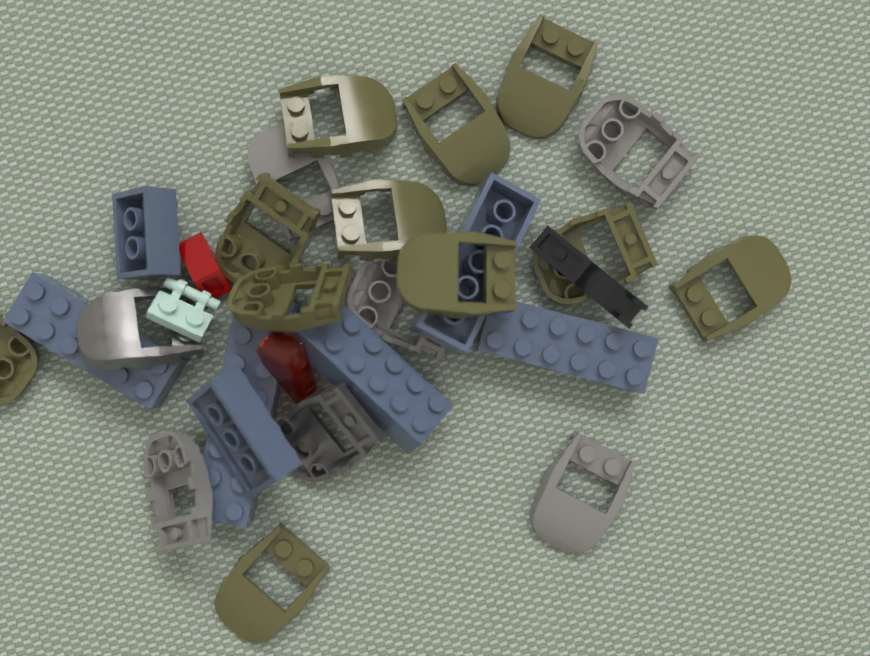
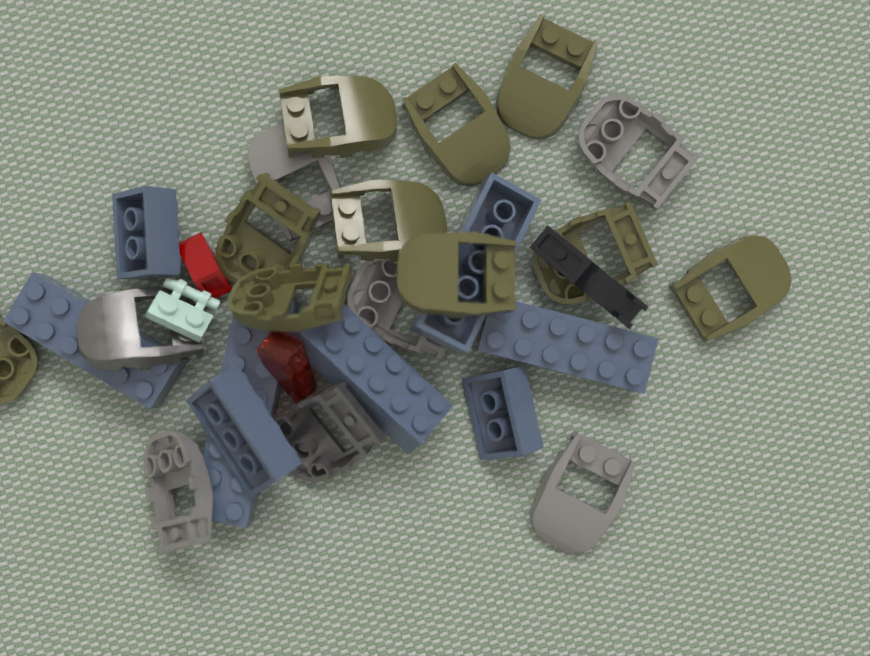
olive slope [215,522,331,643] -> none
none -> sand blue slope [462,365,544,460]

